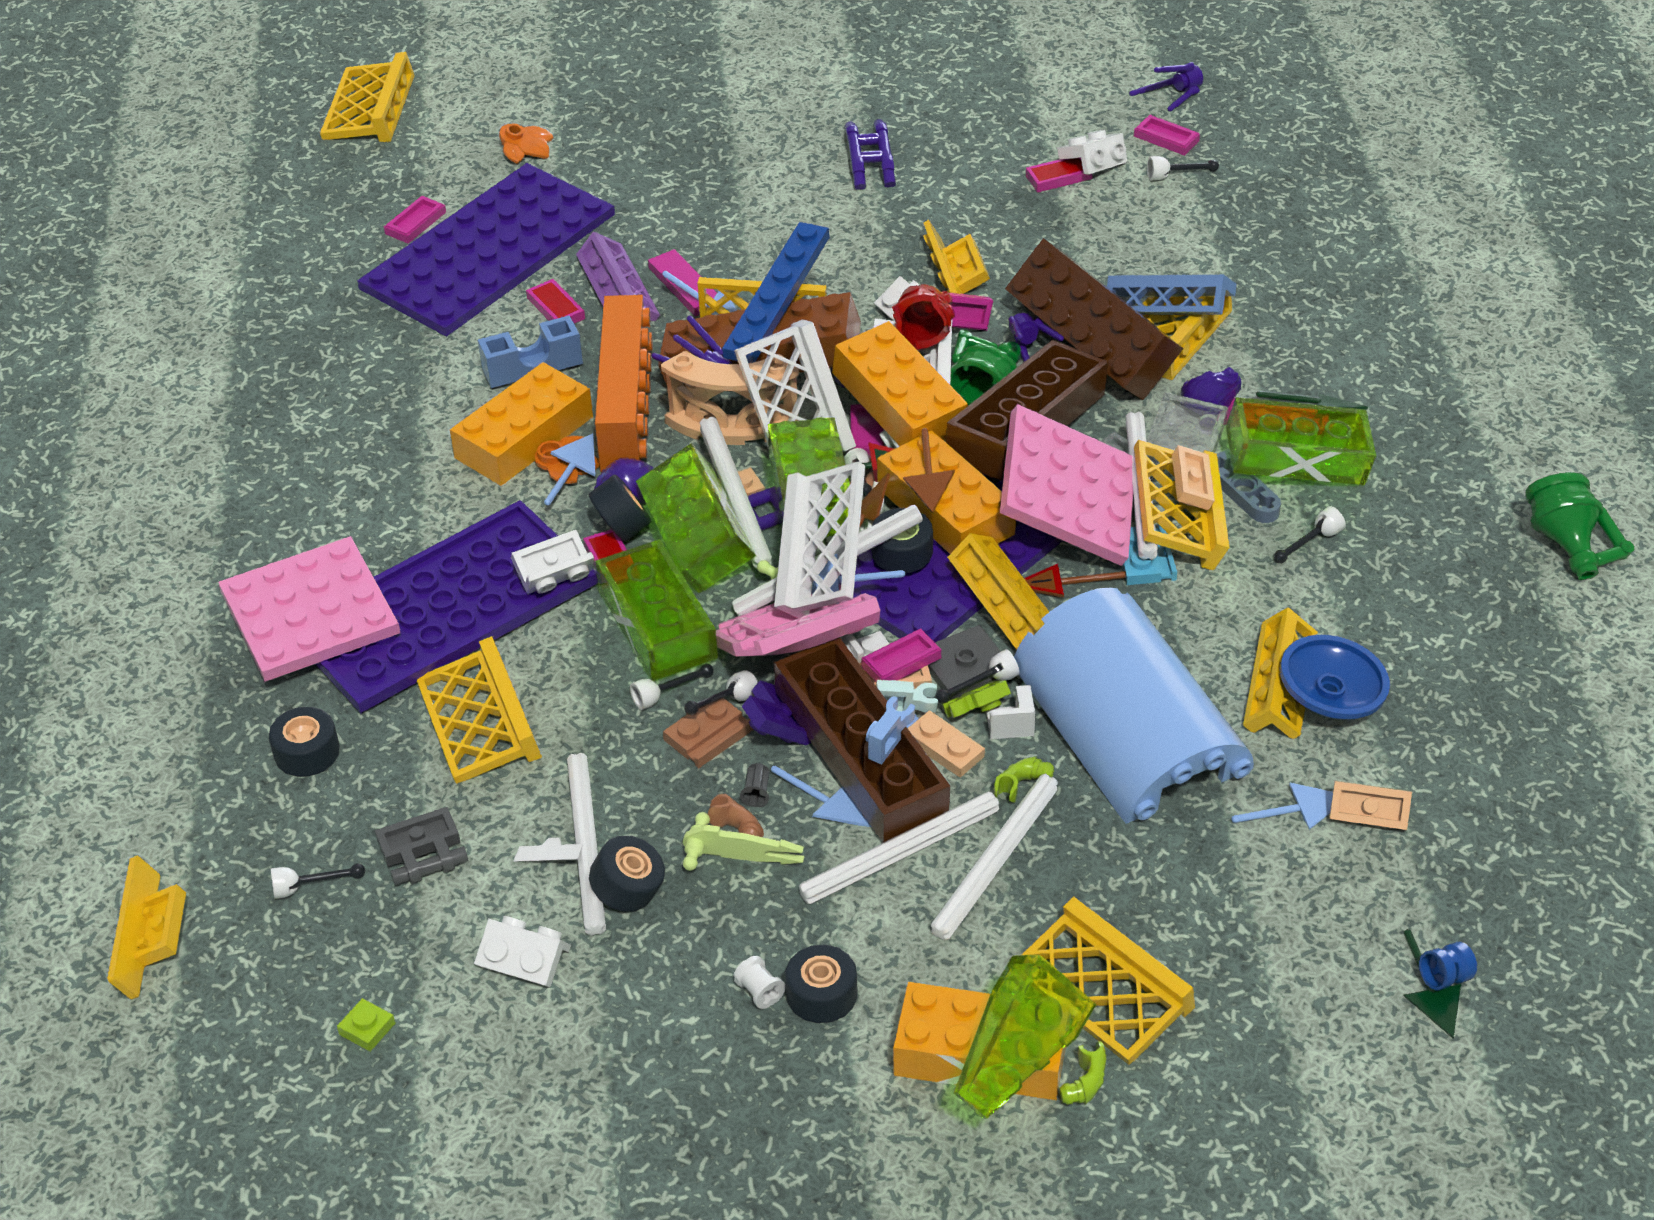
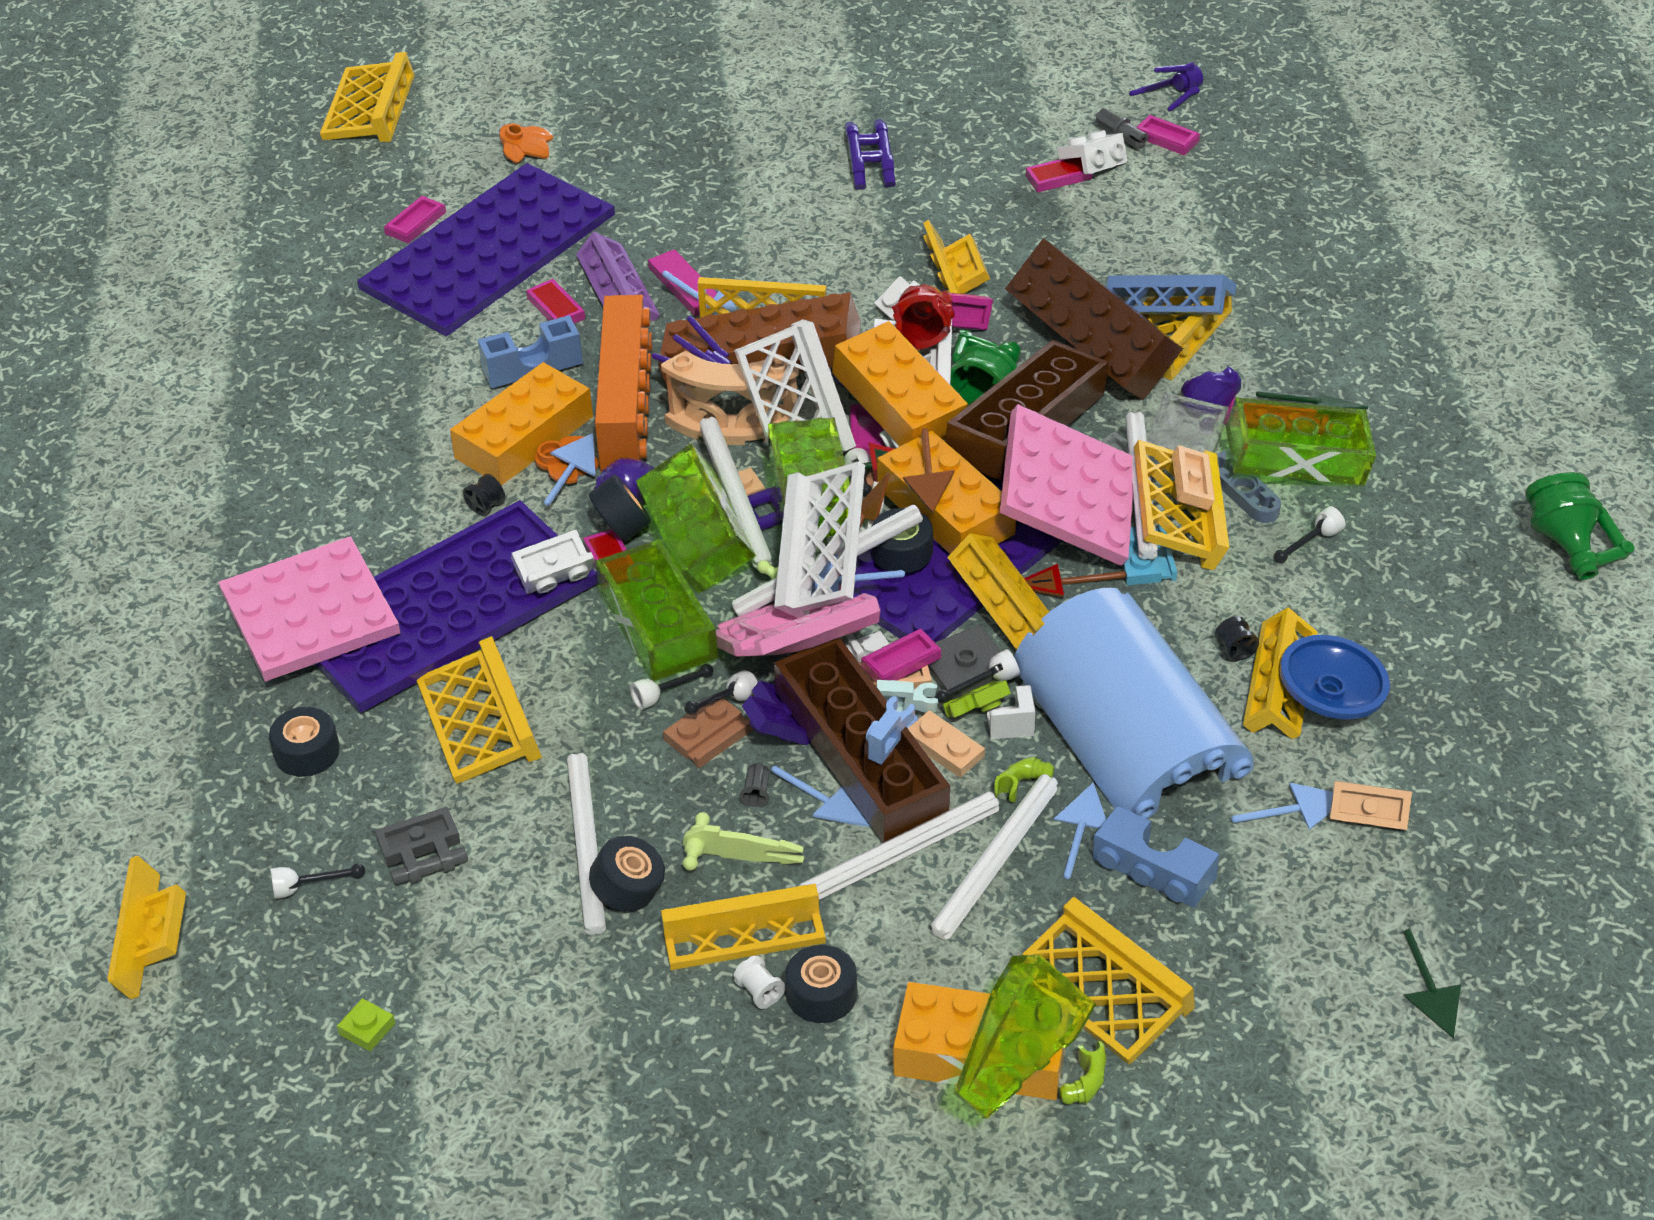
white bracket [474,916,571,987] -> none
white sticker [514,838,583,862] -> none
nougat piece [708,794,764,837] -> none
blue plate [722,222,830,363] -> none
dark purple plant [1008,313,1064,362] -> none
hinge [1147,156,1219,181] -> none
blue wheel [1419,942,1477,990] -> none
none -> black wheel [463,474,505,516]
none -> yellow fence [661,883,826,970]
none -> light blue piece [1054,782,1106,879]
none -> medium blue arch [1093,805,1219,908]
none -> dark grey axle [1095,108,1149,150]
none -> black wheel [1214,616,1259,662]

